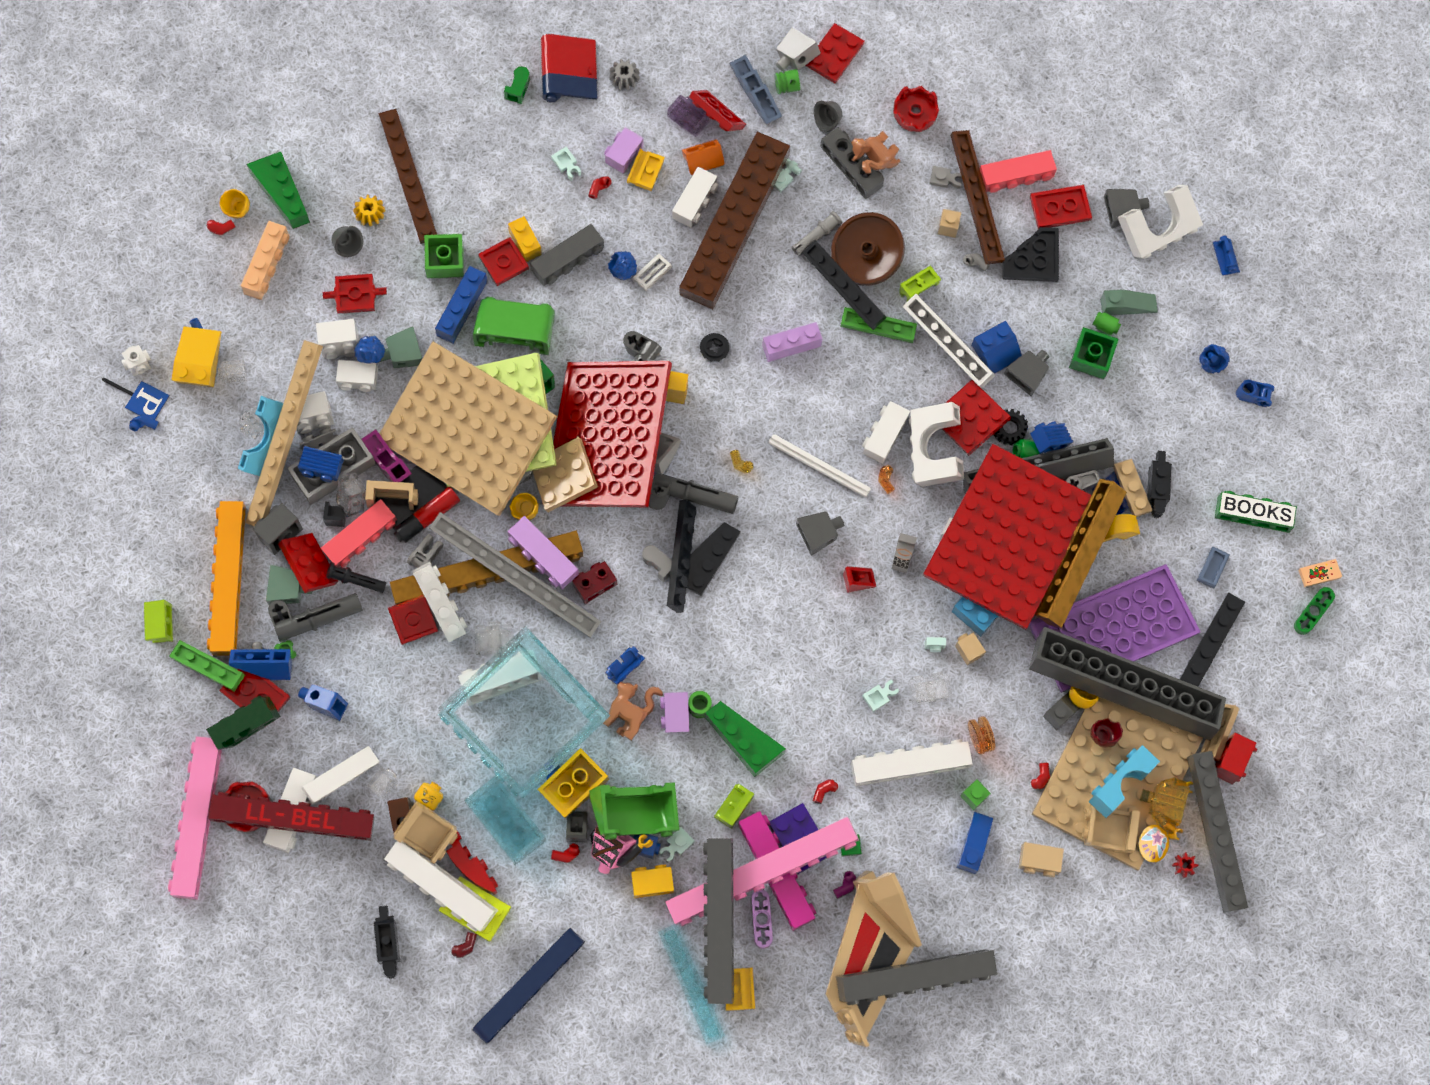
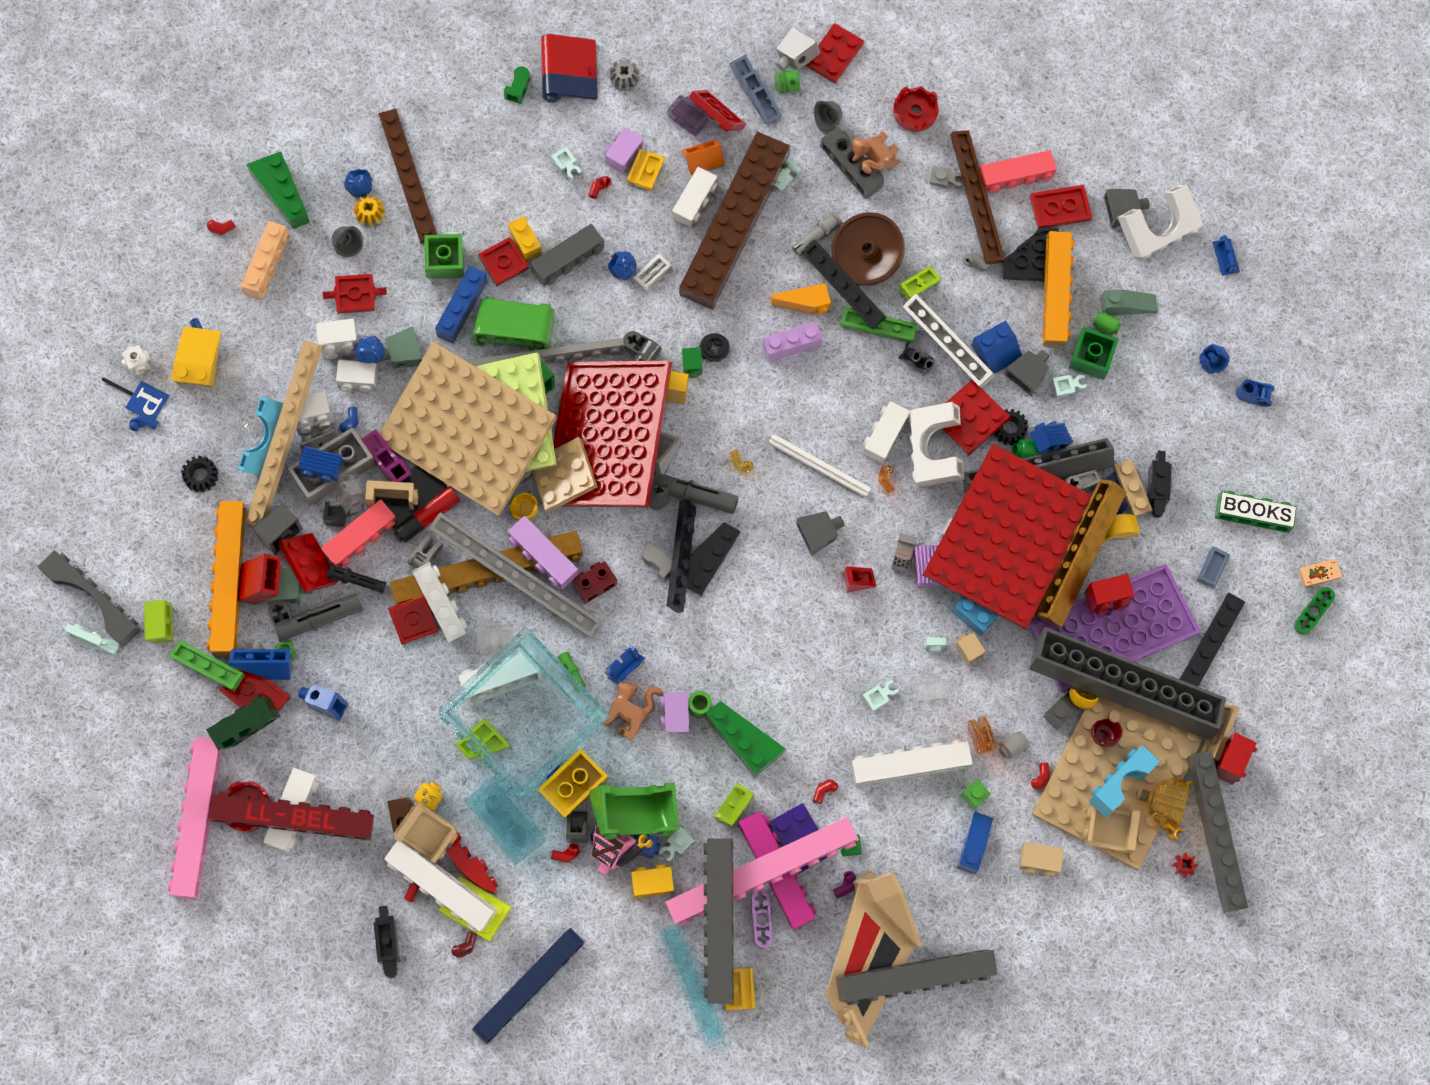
yellow hair [219,189,250,219] -> none
white tile [302,746,380,804] -> none
tan brick [938,209,961,238] -> none
sticker [1139,825,1169,862] -> none
none -> dark grey arch [37,550,140,647]
none -> light aqua hinge [64,623,120,655]
none -> black tyre [181,456,218,493]
none -> red brick [238,554,281,605]
none -> blue arm [339,407,359,433]
none -> blue piece [343,169,373,198]
none -> red arm [404,880,419,902]
none -> lime wing [455,718,510,760]
none -> light grey plate [466,338,624,366]
none -> bright green pin [557,652,586,691]
none -> green brick [682,347,702,378]
none -> light orange slope [770,283,831,314]
none -> black hips [898,342,935,375]
none -> lavender brick [913,545,940,588]
none -> light grey brick [999,731,1029,759]
none -> light orange brick [1042,231,1075,345]
none -> light aqua plate [1052,375,1087,398]
none -> red brick [1084,574,1135,615]

